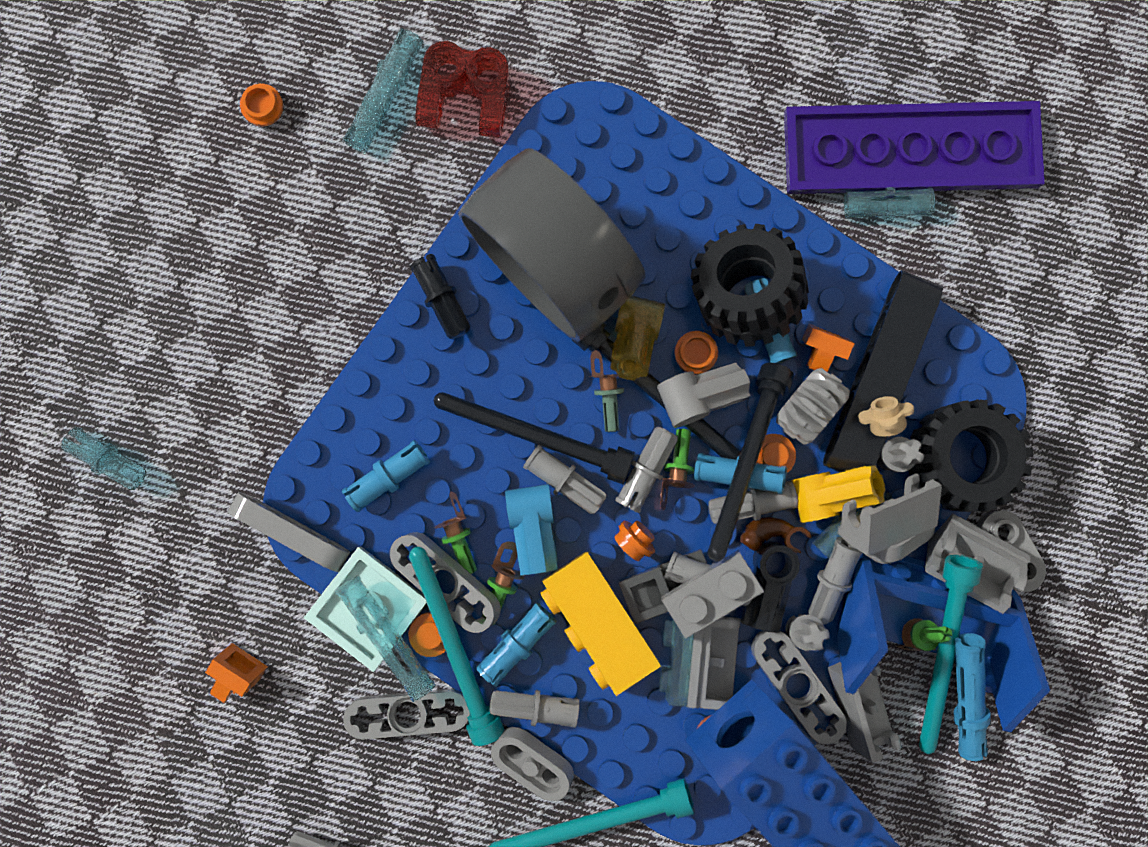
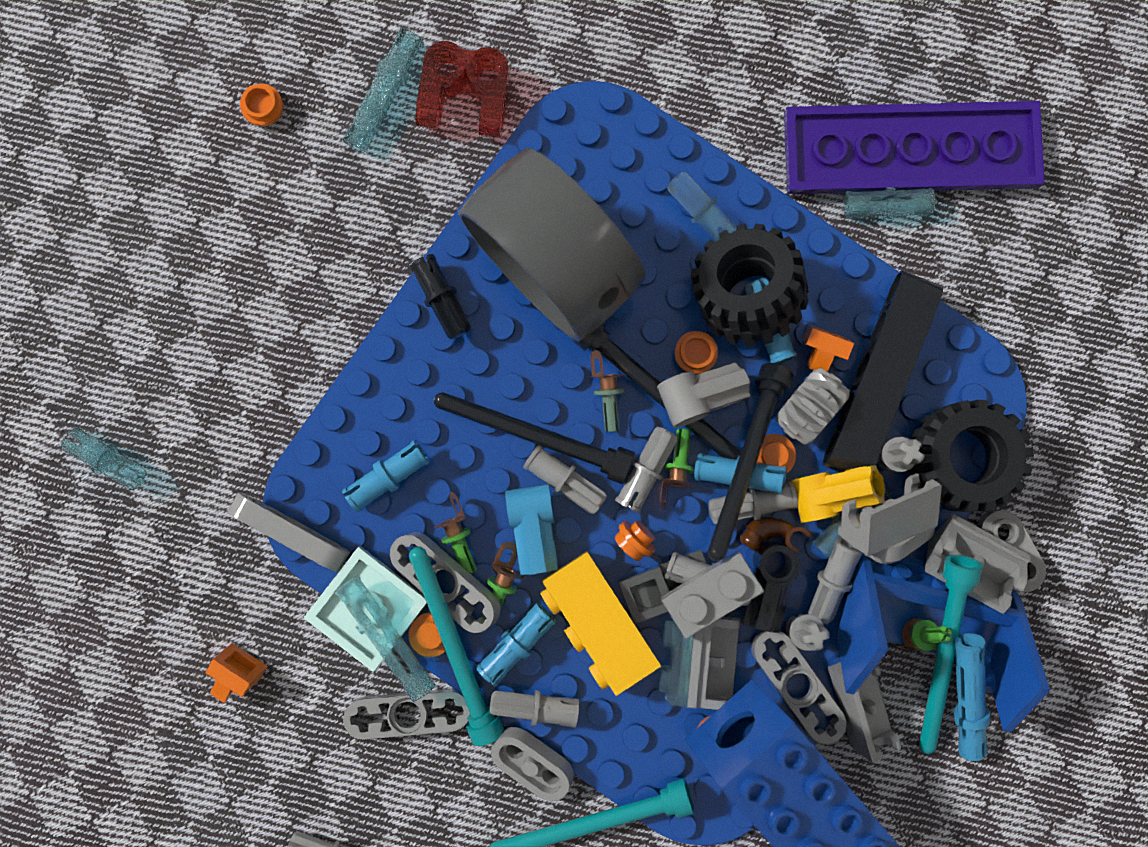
clear yellow piece [610,296,666,381] -> none
tan plate [858,396,914,437] -> none
none -> clear light blue axle [667,171,737,242]

